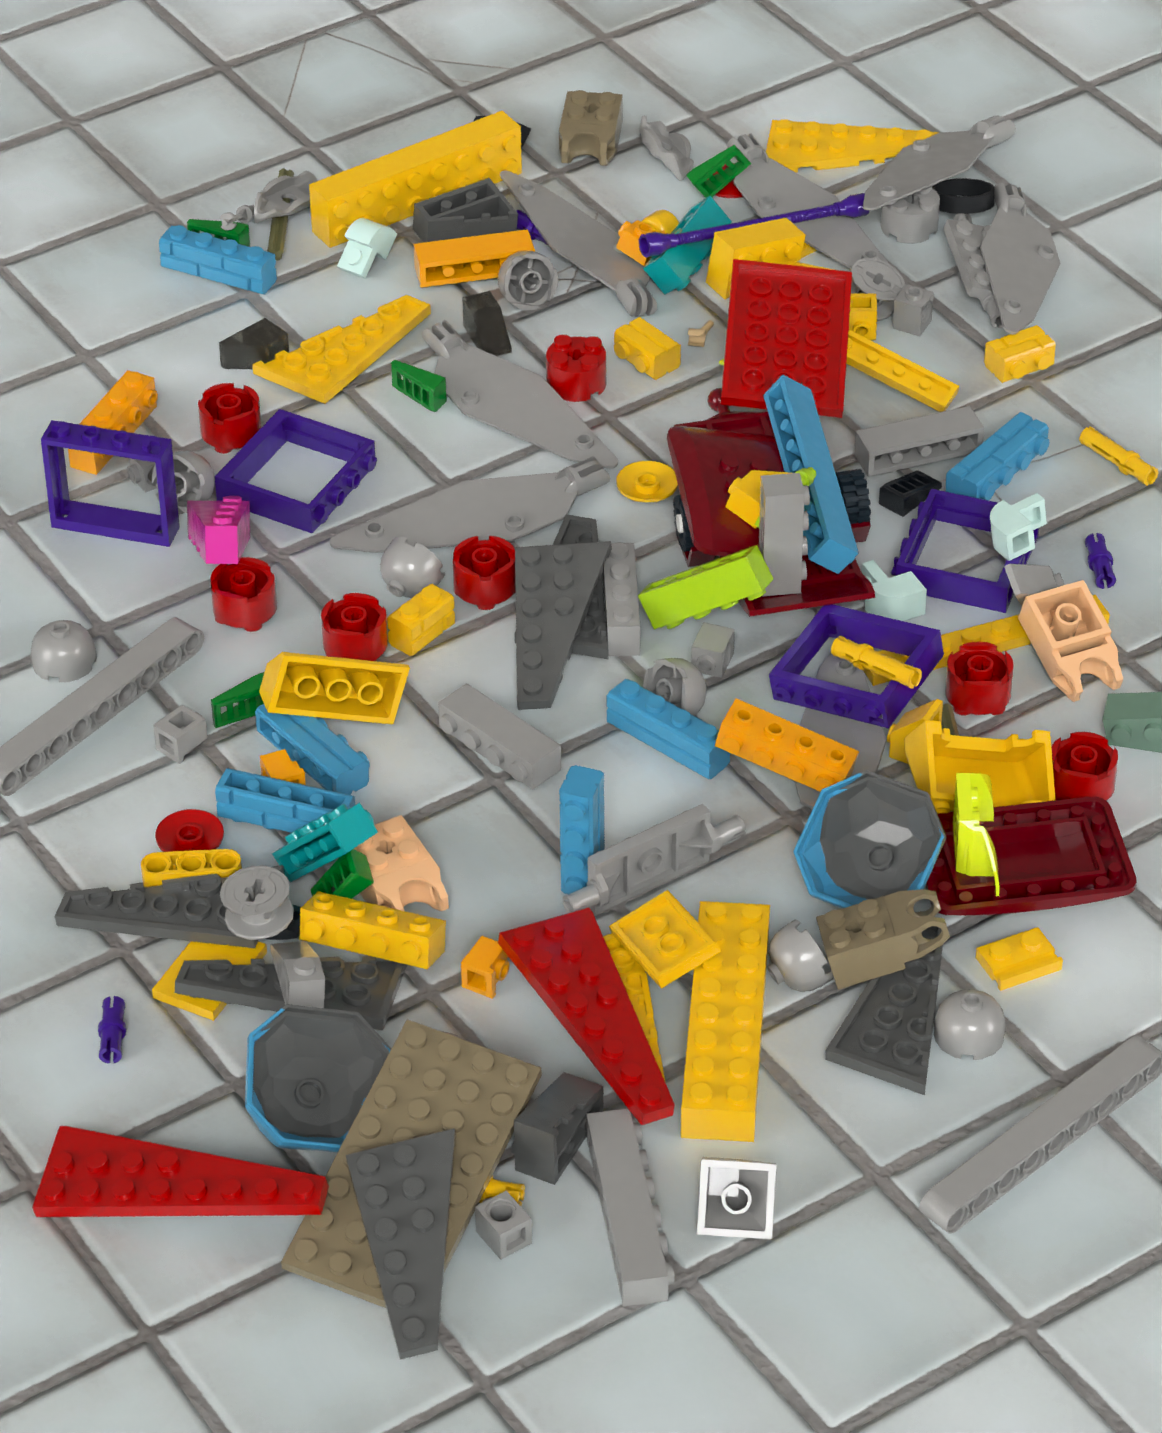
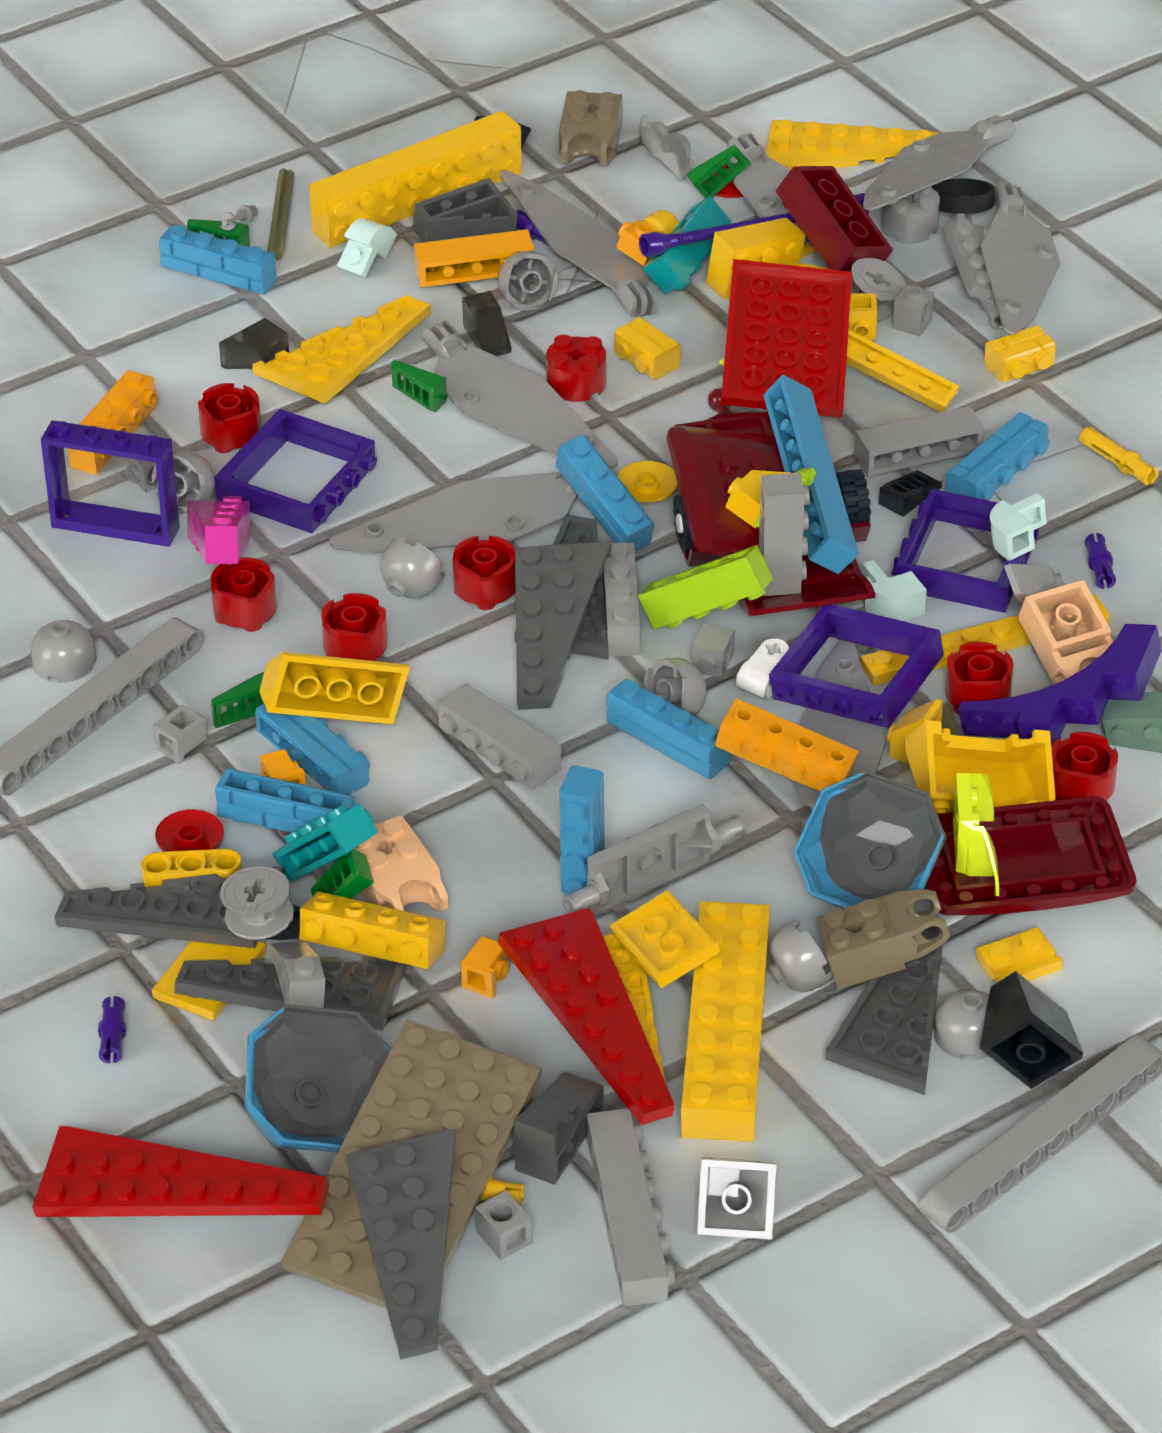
light grey piece [254,171,318,223] -> none
yellow brick [387,584,455,656] -> none
tan hand [688,320,714,347] -> none
yellow pin [831,636,922,689] -> none
none -> dark azure brick [556,435,654,551]
none -> white piece [736,639,789,700]
none -> dark red brick [775,166,893,272]
none -> dark purple arch [958,624,1162,747]
none -> black slope [979,971,1083,1089]

